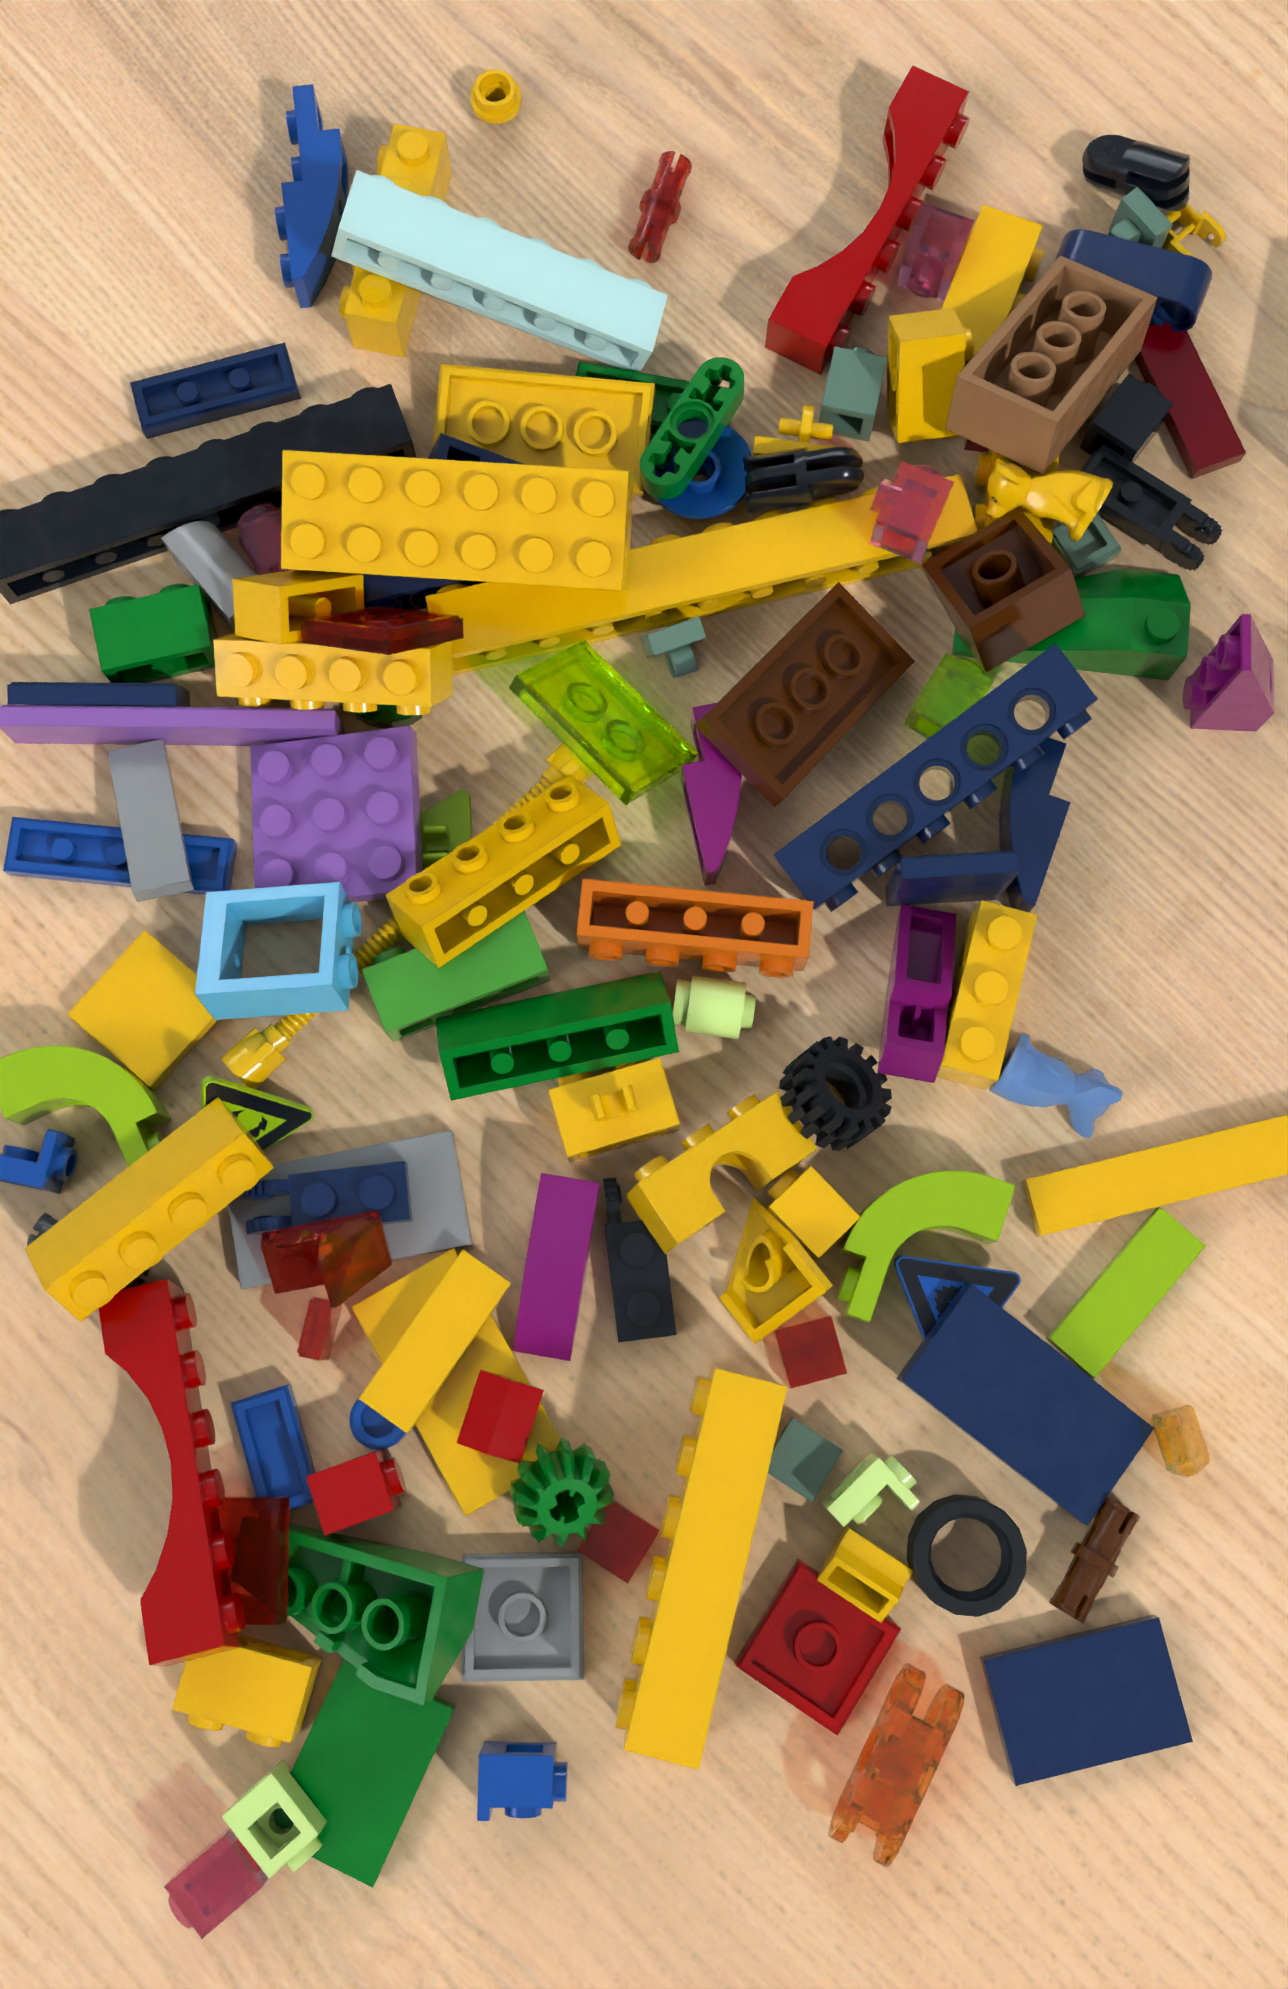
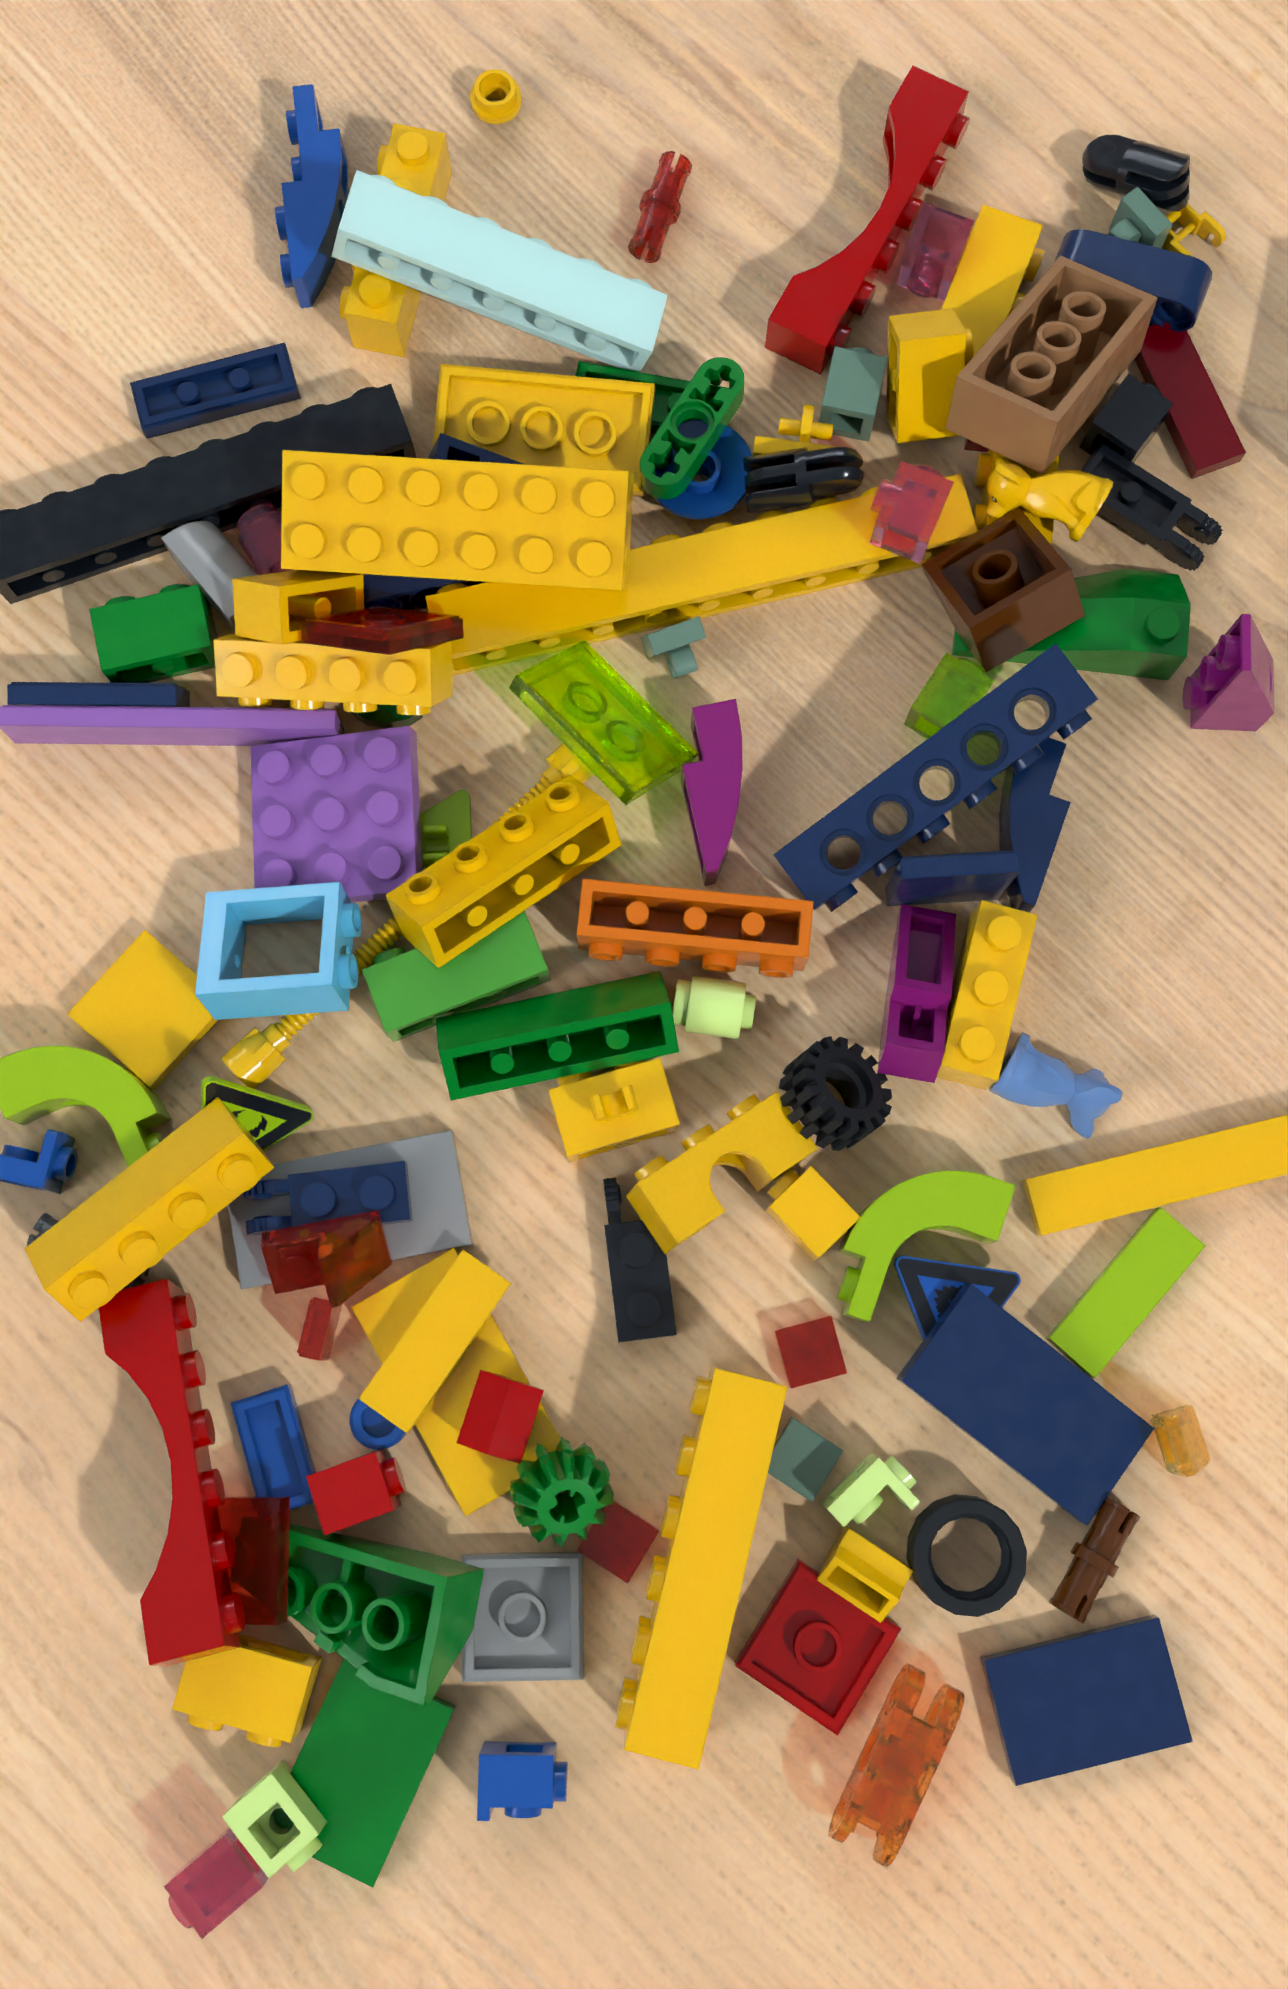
blue tile [3,817,237,895] -> none
light grey tile [107,739,194,902] -> none
magenta slope [513,1173,601,1361] -> none
reddish brown plate [694,582,915,807] -> none
yellow slope [719,1197,833,1344] -> none
sand green tile [1051,512,1122,578] -> none

